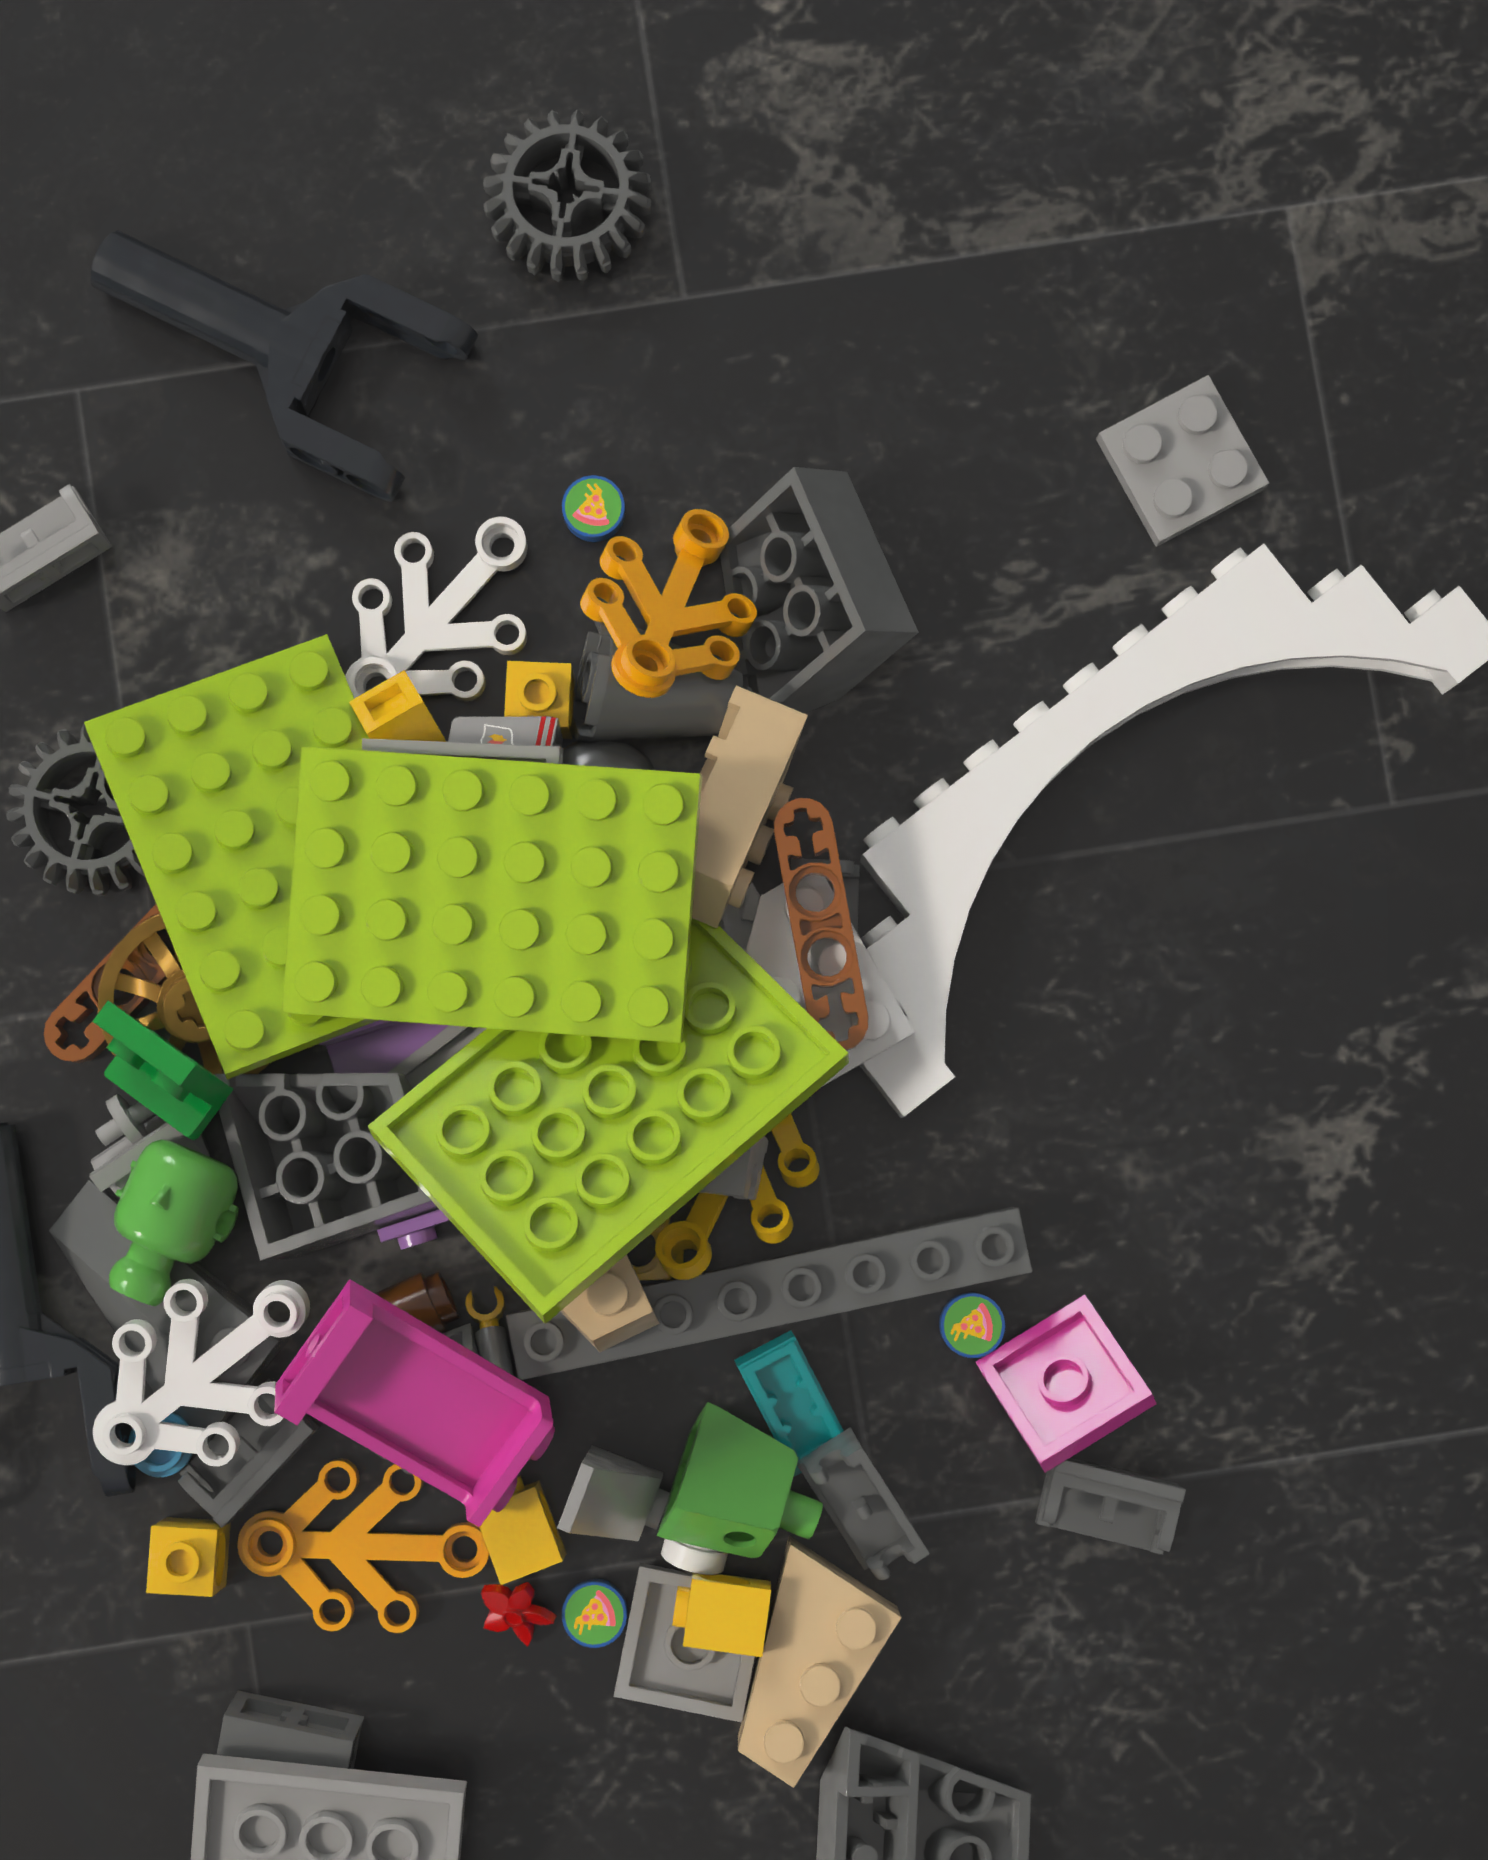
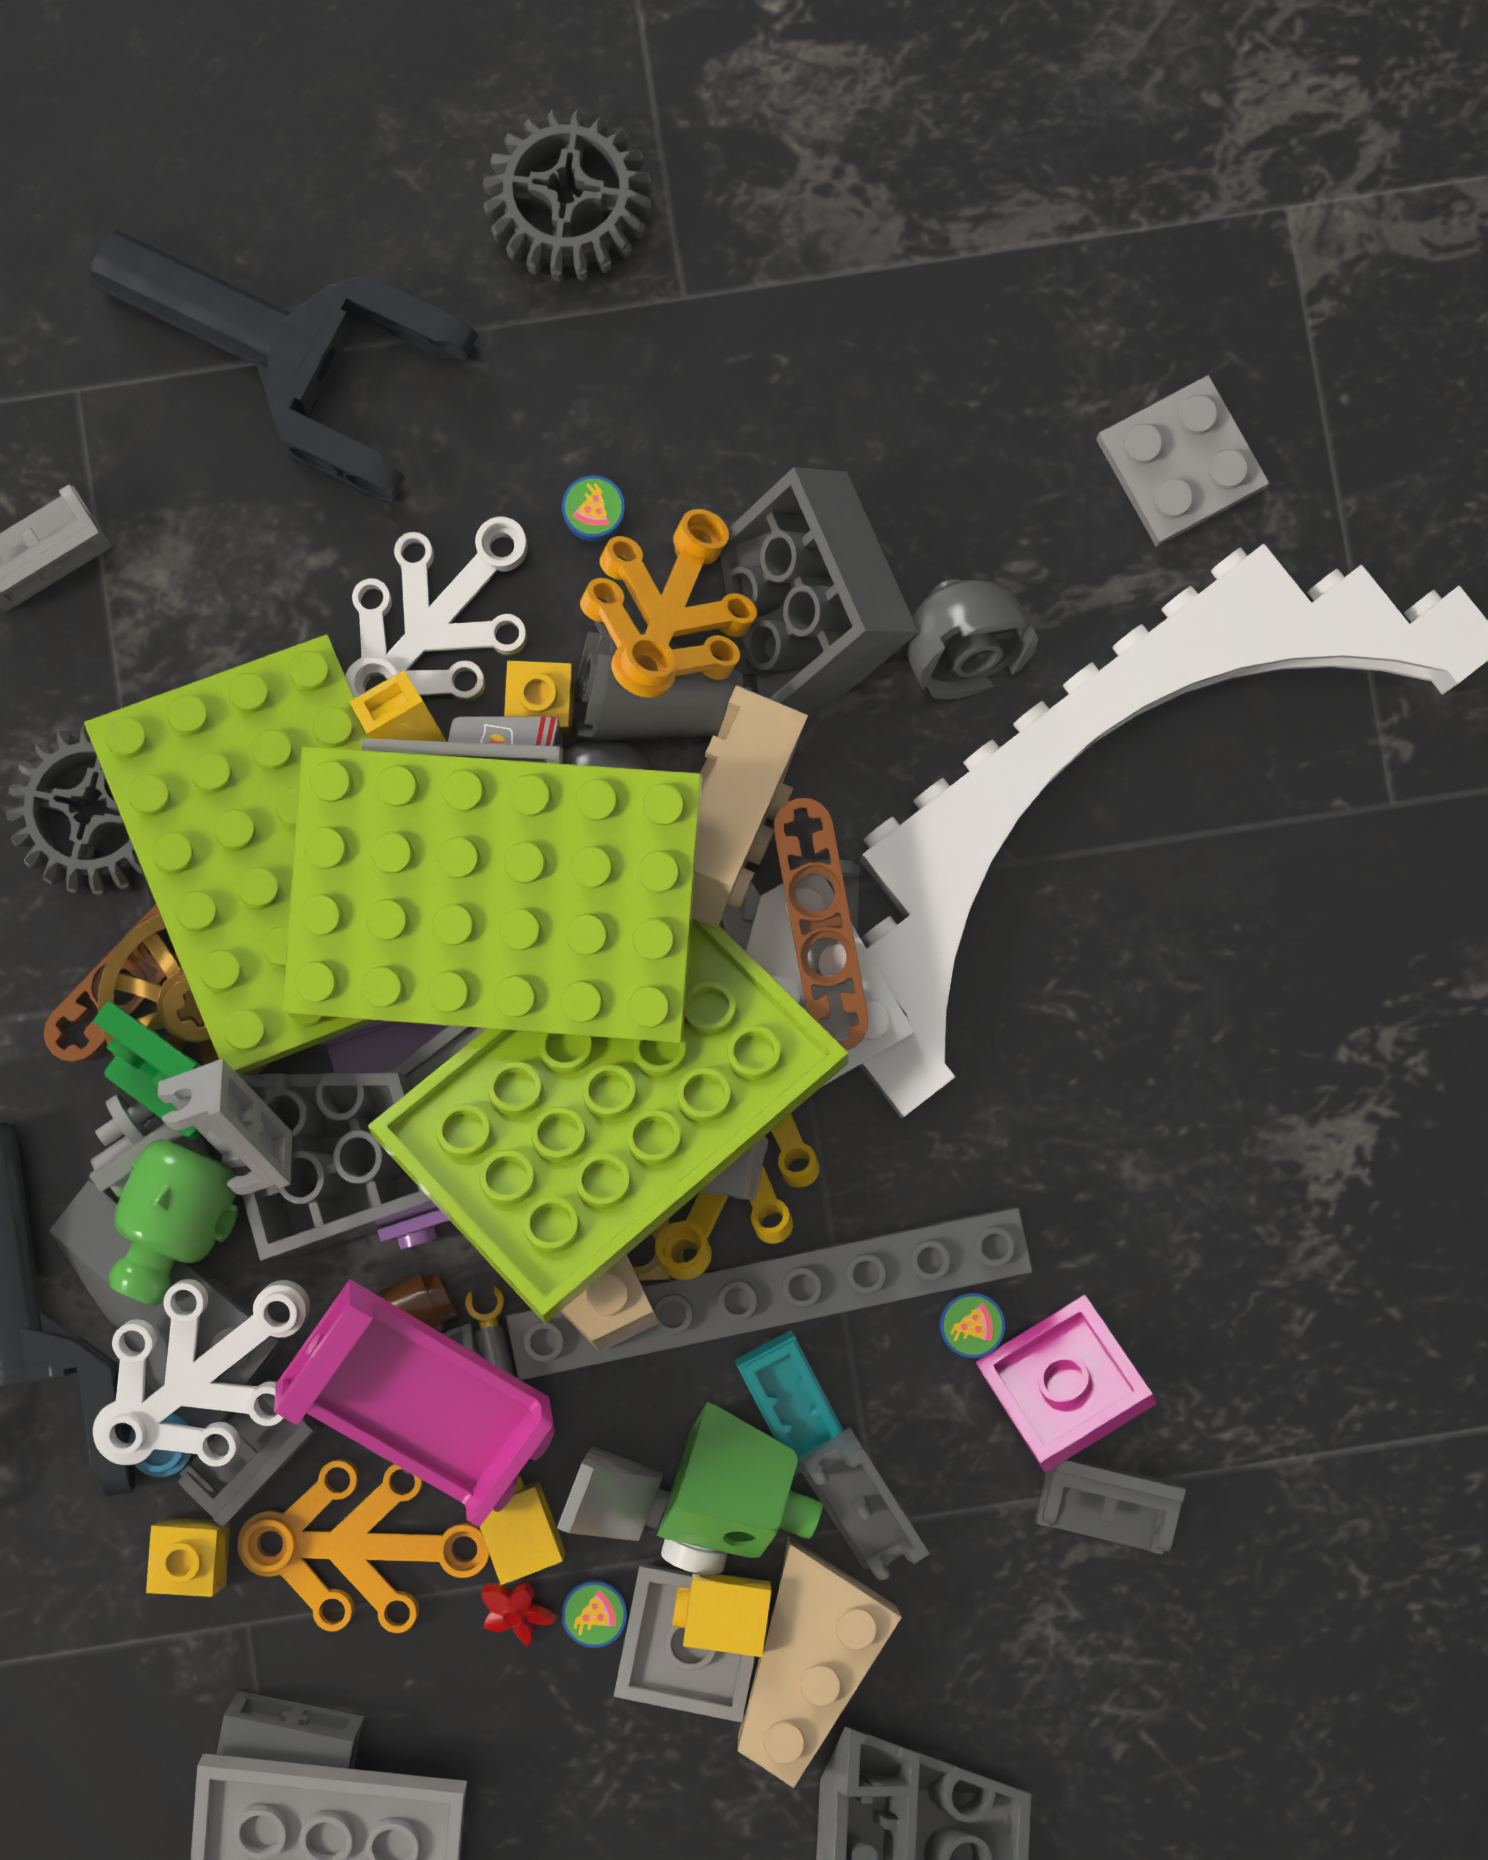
none -> light grey hinge [158,1059,292,1195]
none -> dark grey cylinder [906,579,1038,700]

